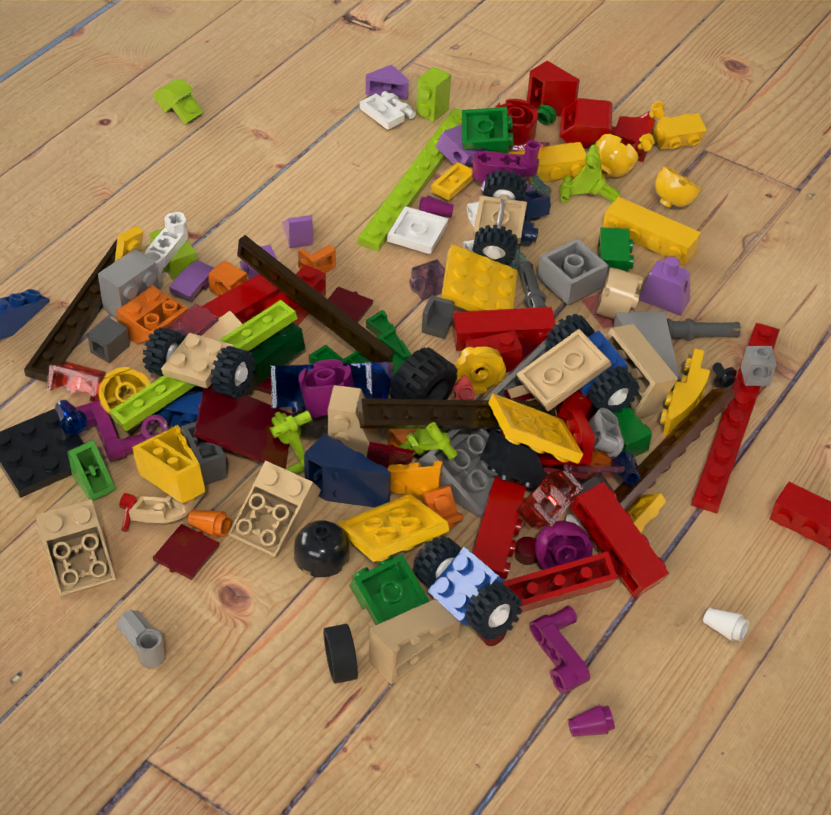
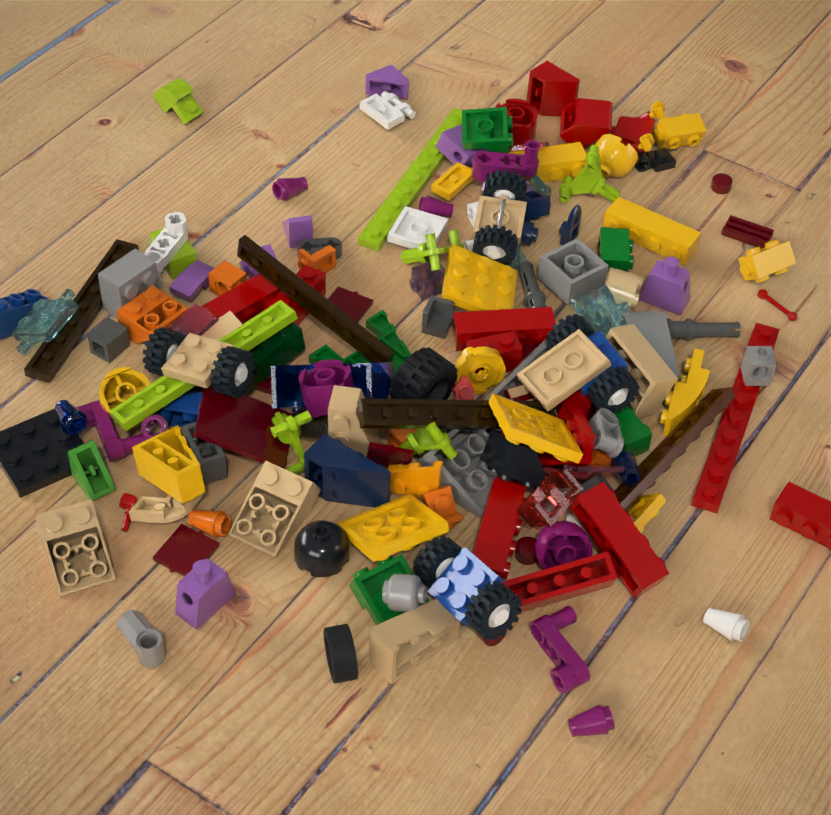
clear red window [46,361,106,402] -> none
yellow plate [115,226,143,262] -> none
lime brick [416,66,451,122] -> none
green plate [537,105,557,125] -> none
yellow cylinder [655,165,702,208] -> none
black plate [712,363,737,388] -> none
none -> clear light blue plate [11,289,79,355]
none -> medium lavender torso [175,559,235,630]
none -> magenta cone [272,177,308,201]
none -> dark grey beam [297,237,342,260]
none -> light grey head [382,574,427,612]
none -> lime axle [401,229,464,271]
none -> dark blue plate [559,205,582,245]
none -> clear light blue plate [571,285,630,338]
none -> black plate [635,148,676,172]
none -> dark red piece [711,173,733,194]
none -> dark red tile [721,215,774,249]
none -> yellow brick [738,239,796,283]
none -> red hinge [757,289,798,321]

